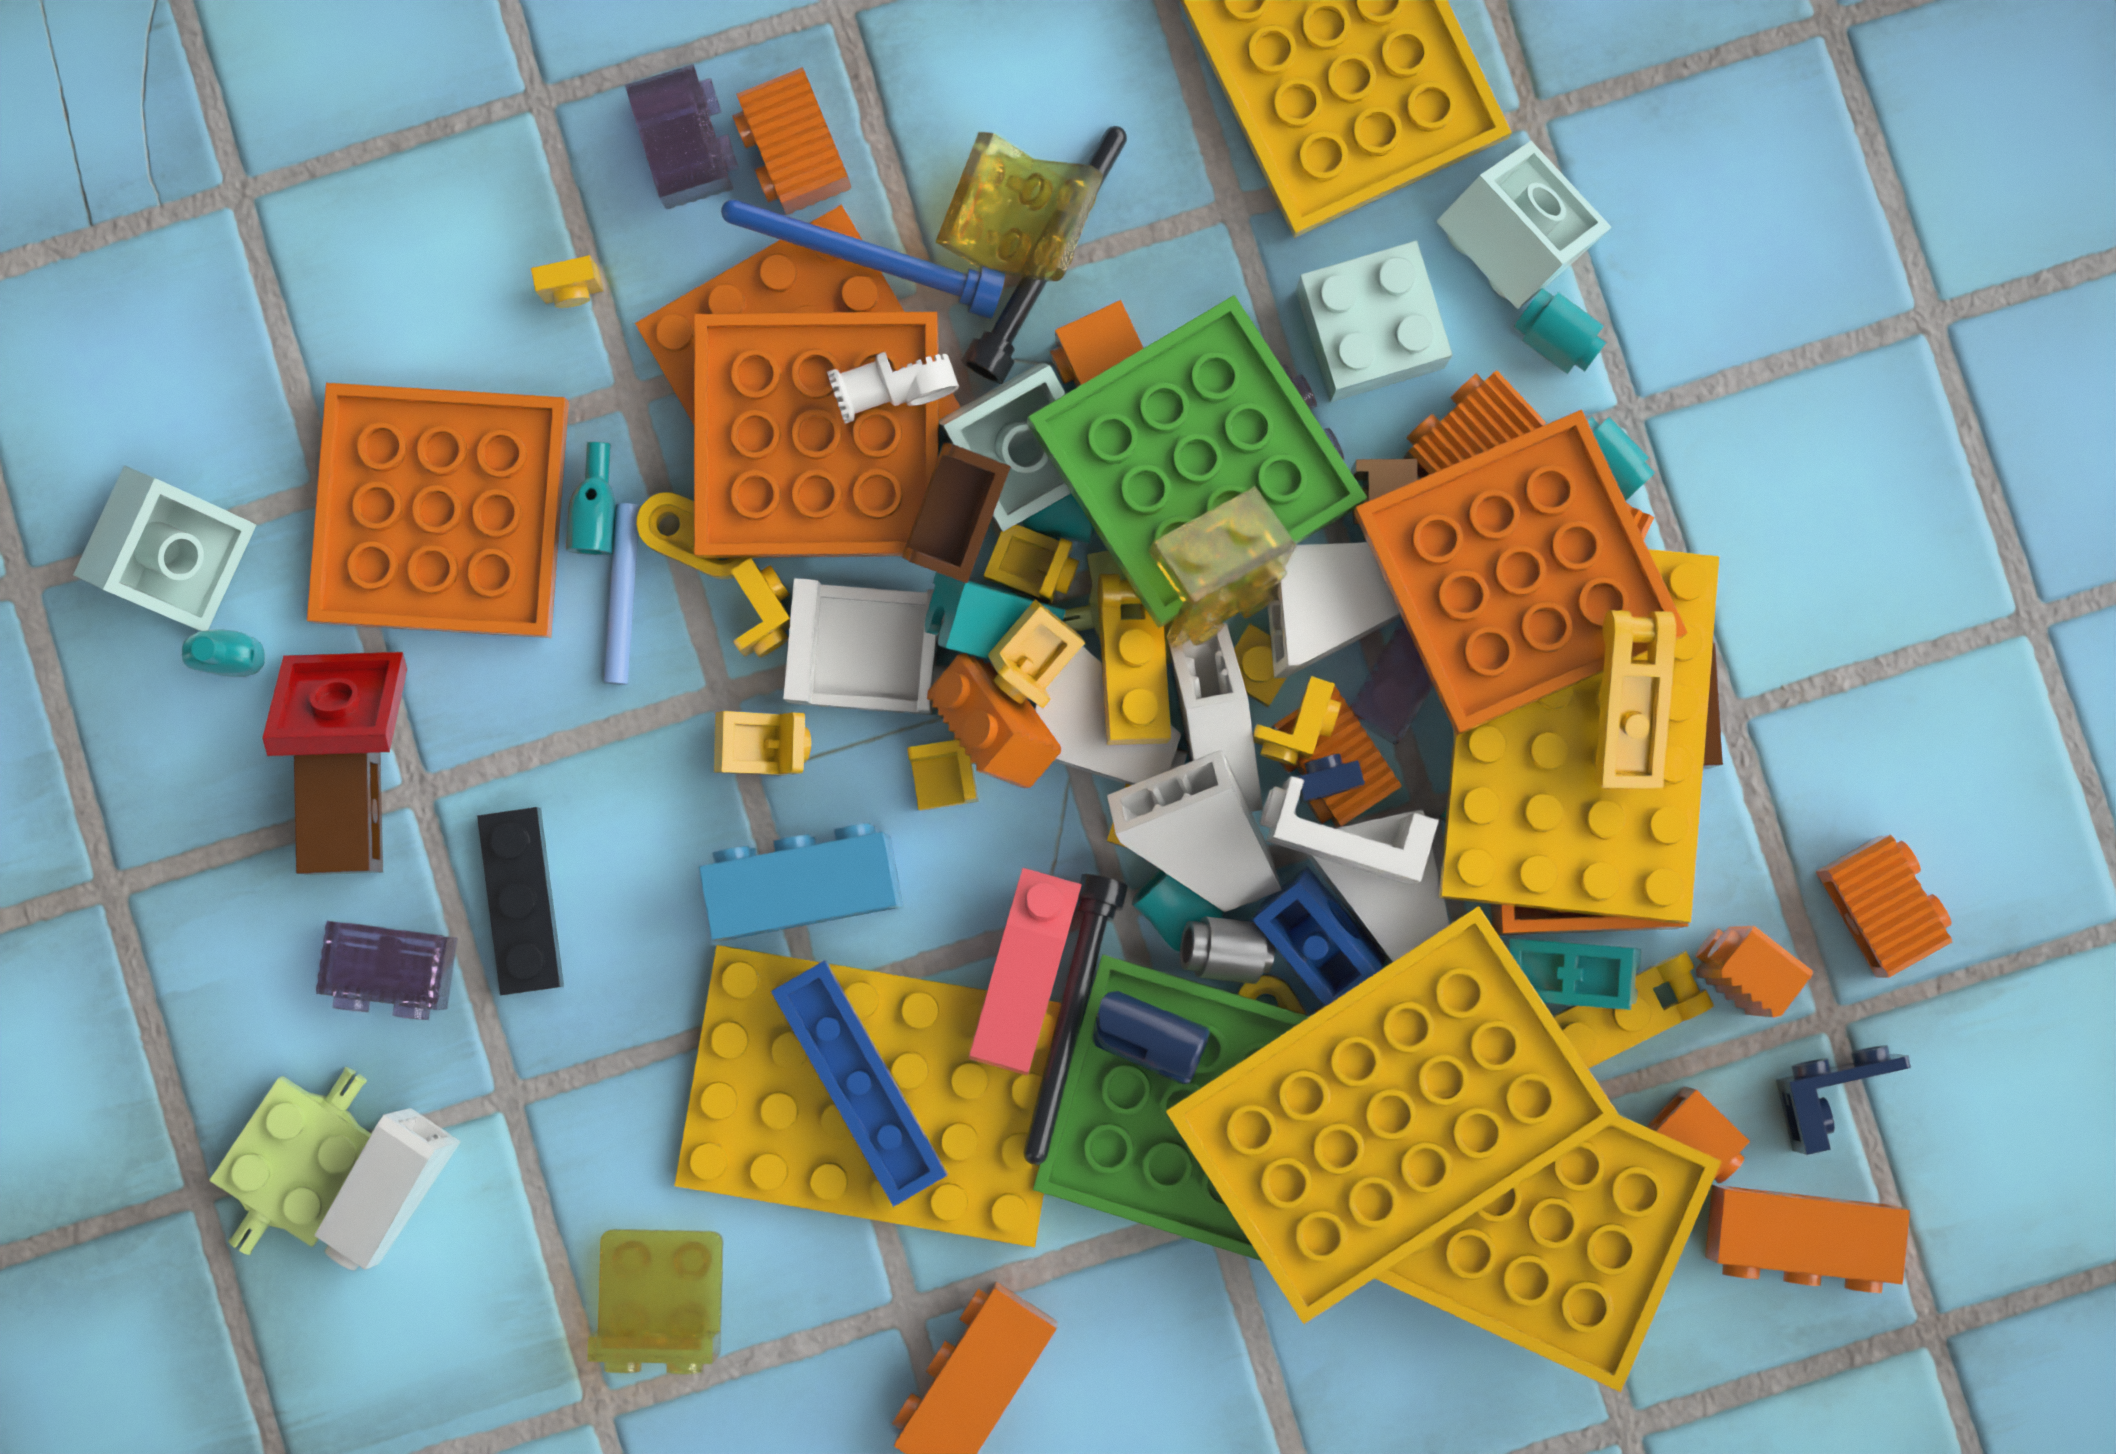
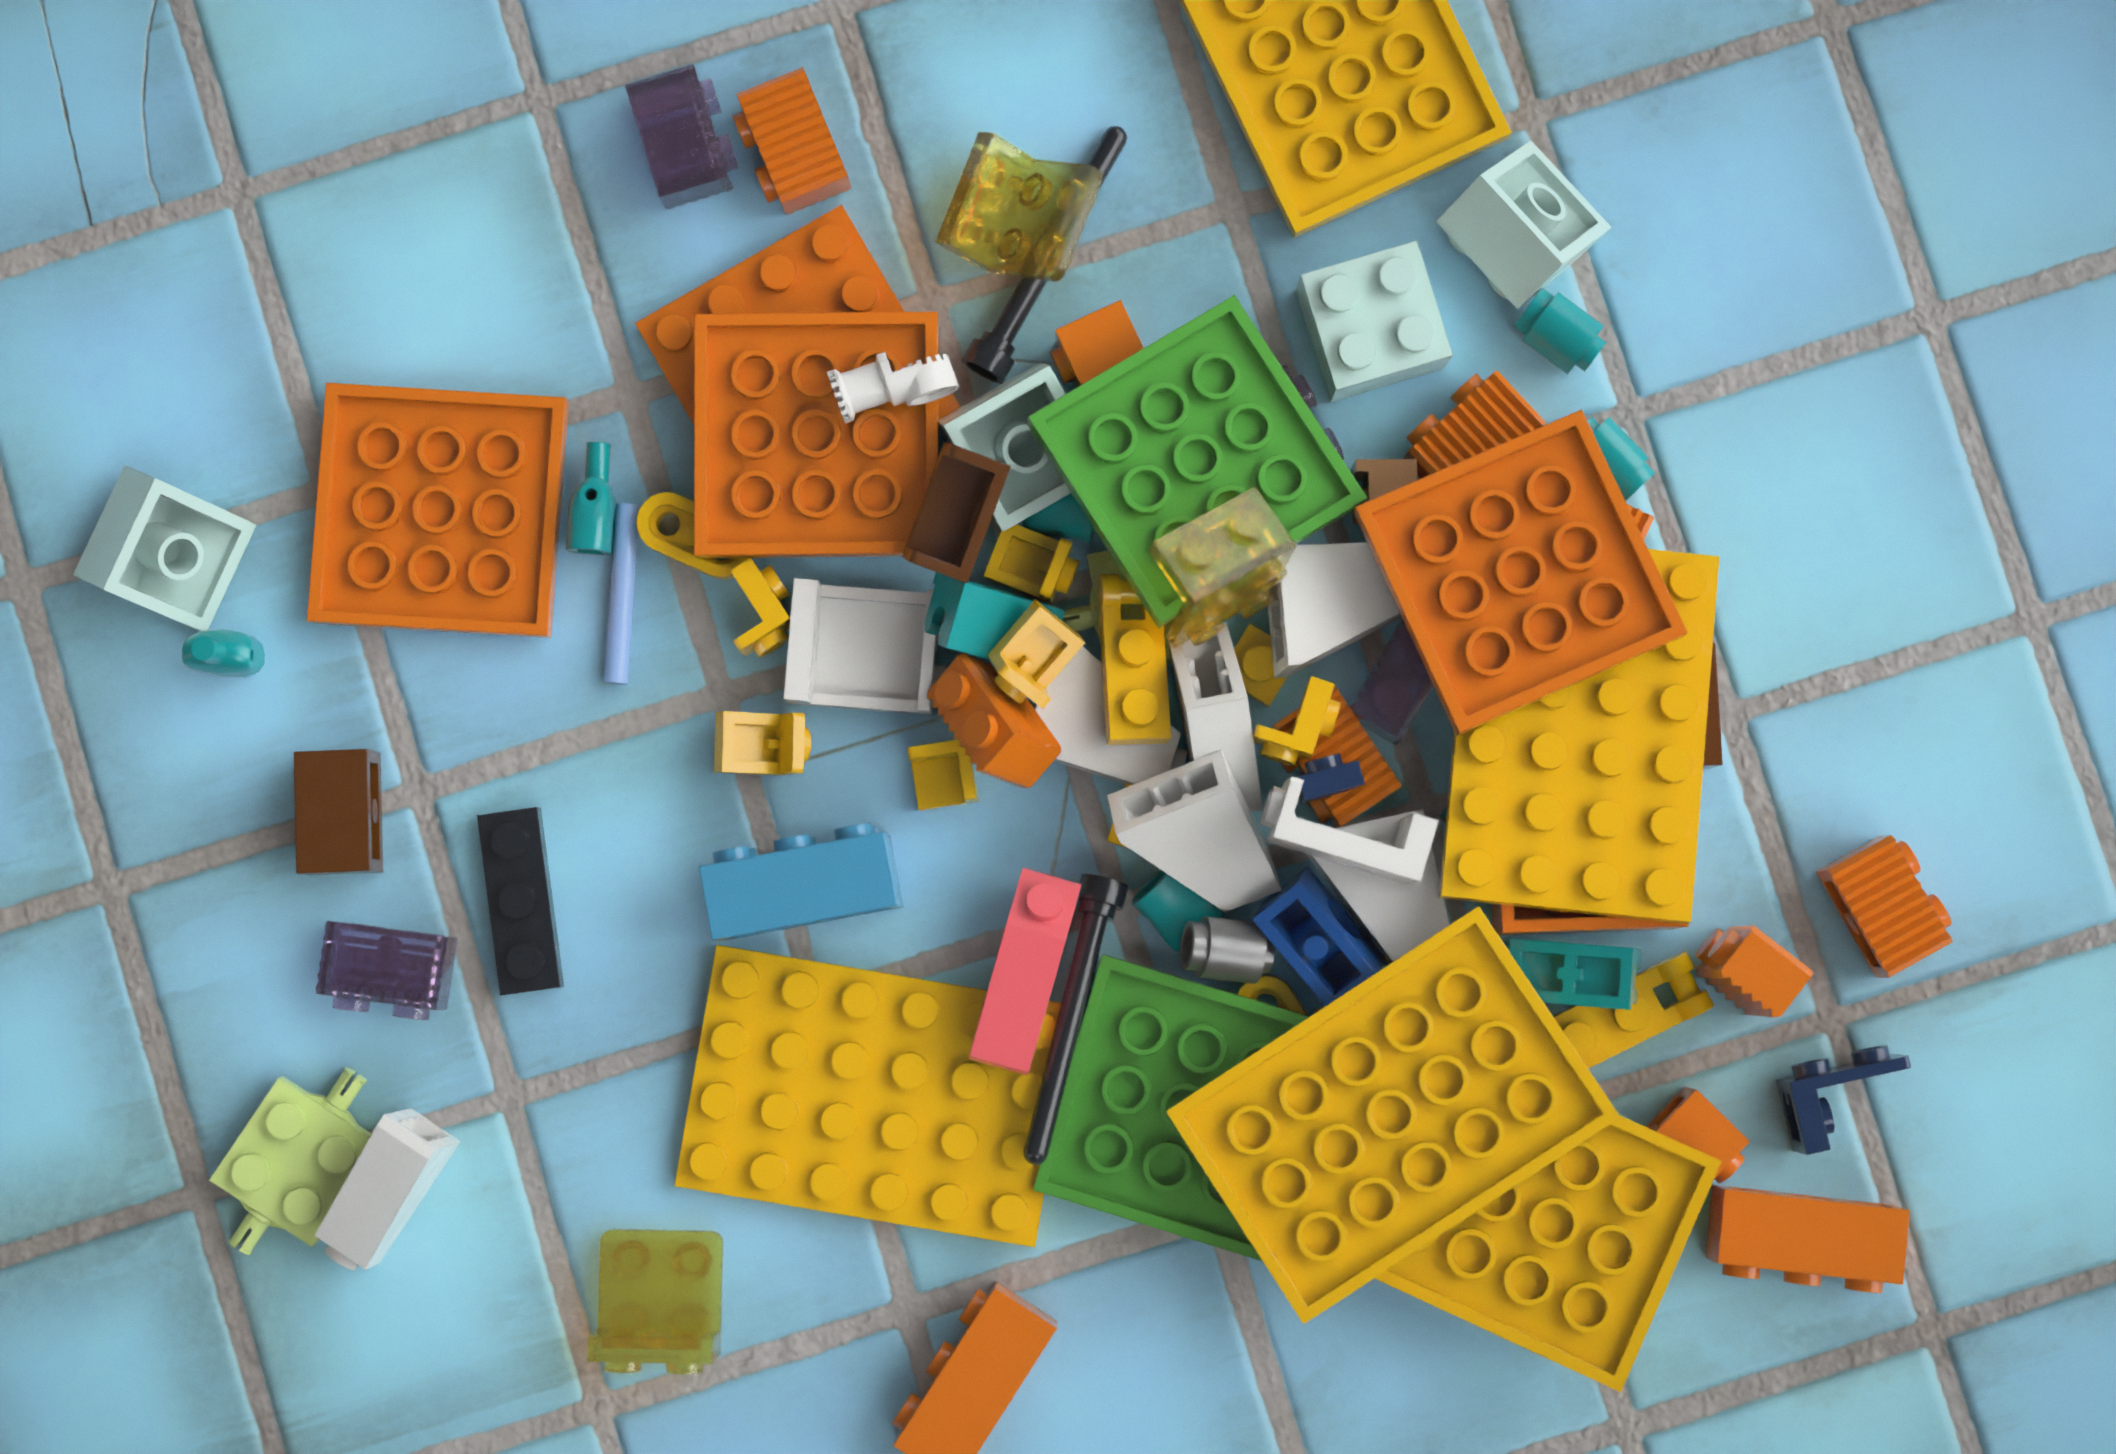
red plate [262,652,407,756] -> none
yellow plate [531,255,604,308] -> none
blue piece [721,200,1005,319] -> none
blue plate [771,960,948,1207] -> none
dark blue arm [1092,991,1210,1085] -> none
yellow plate [1594,610,1676,789] -> none

